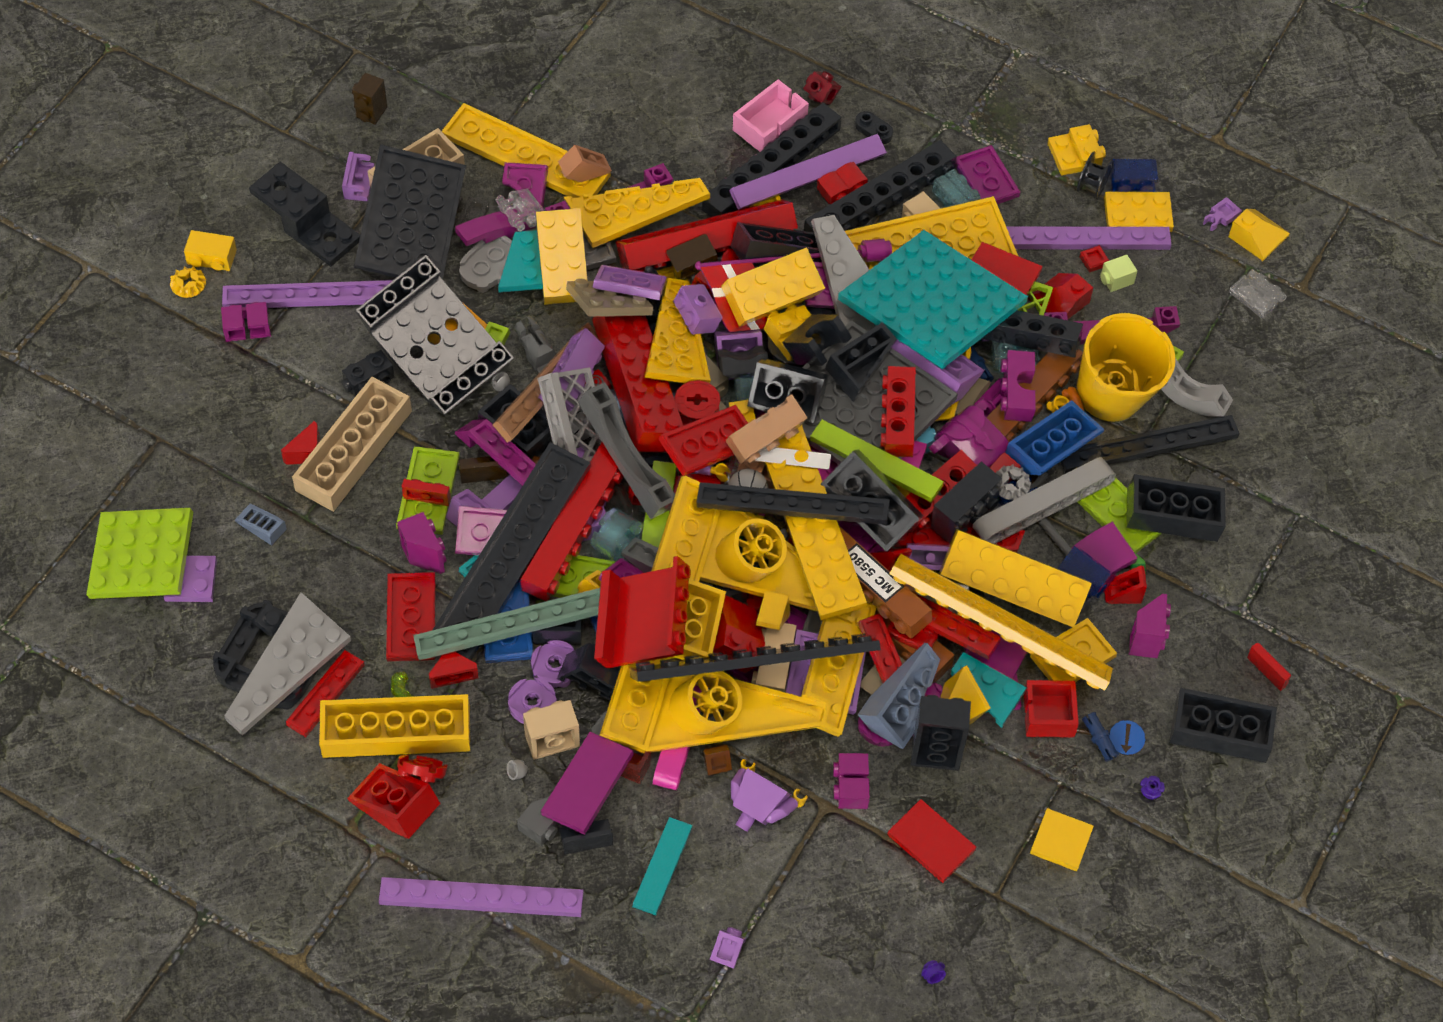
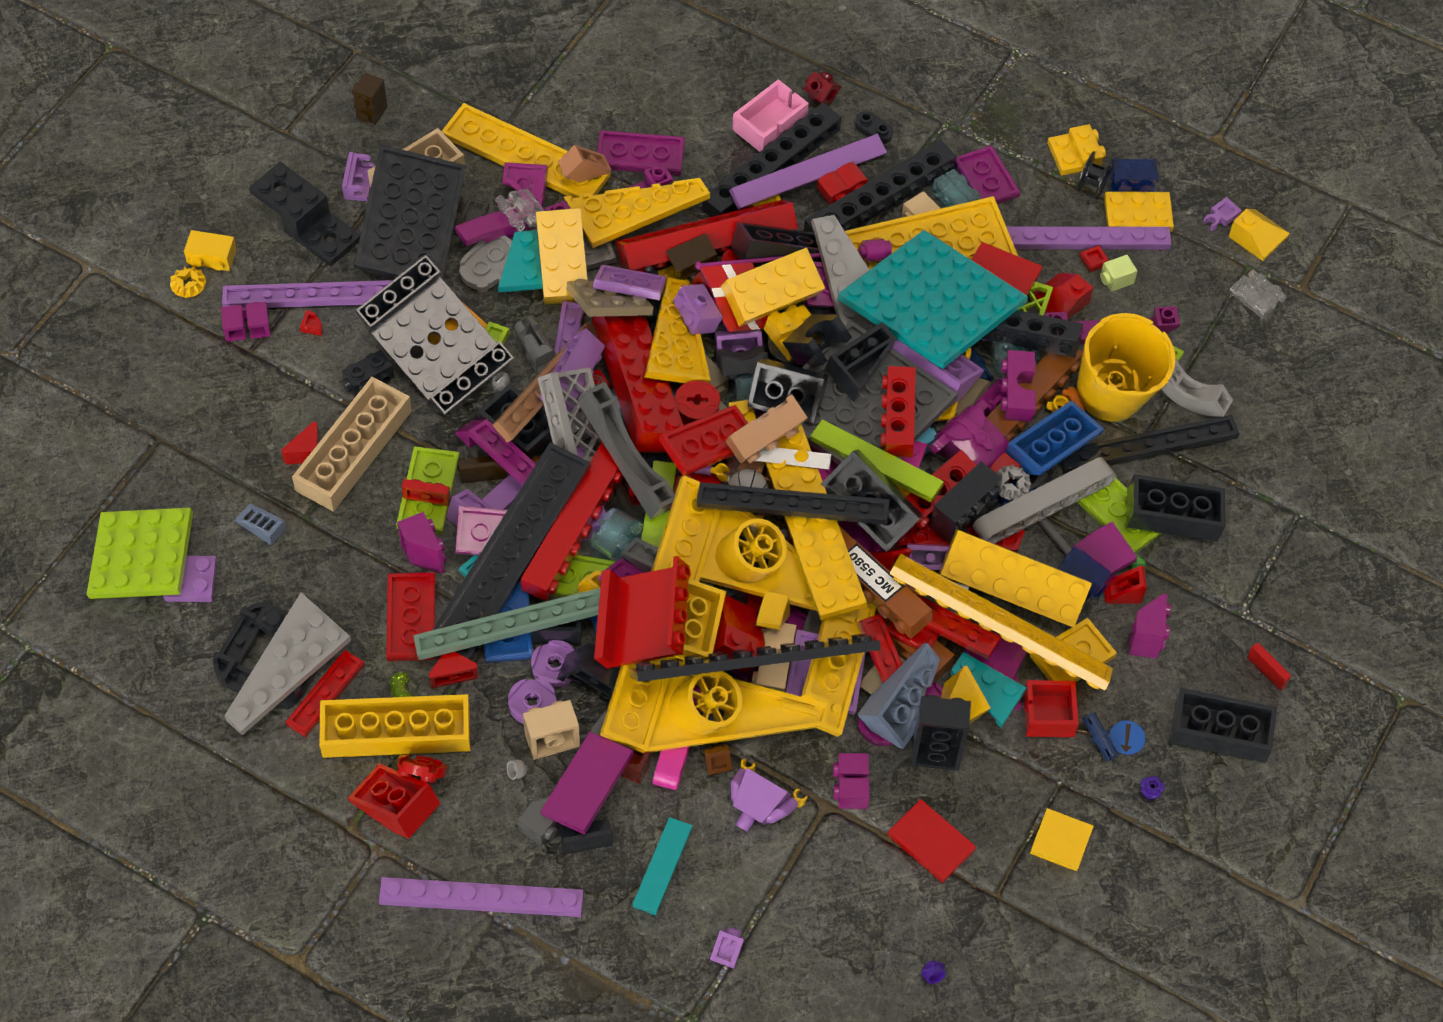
none -> red tile [300,310,323,336]
none -> medium lavender tile [555,301,584,354]
none -> magenta tile [597,130,685,176]

